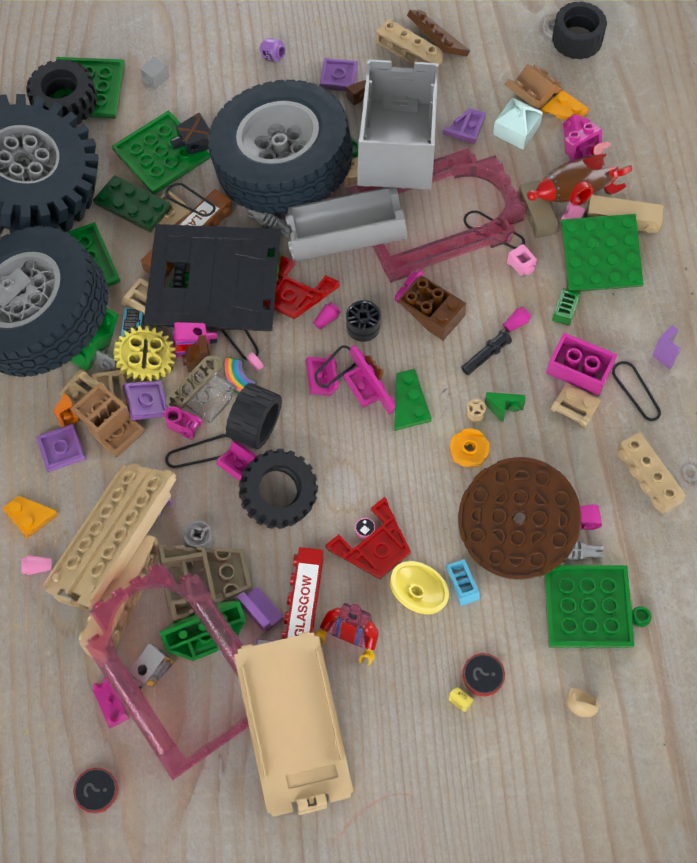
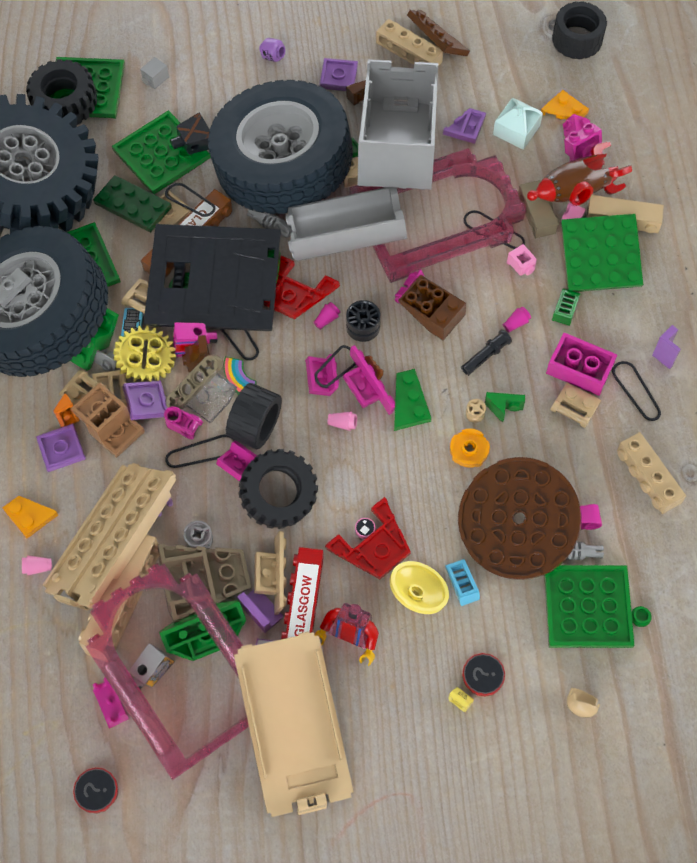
bright pink tile [247,352,264,371] -> none
medium nougat bracket [504,64,564,109] -> none
none -> tan bracket [254,531,287,615]
none -> bright pink cone [327,412,357,431]

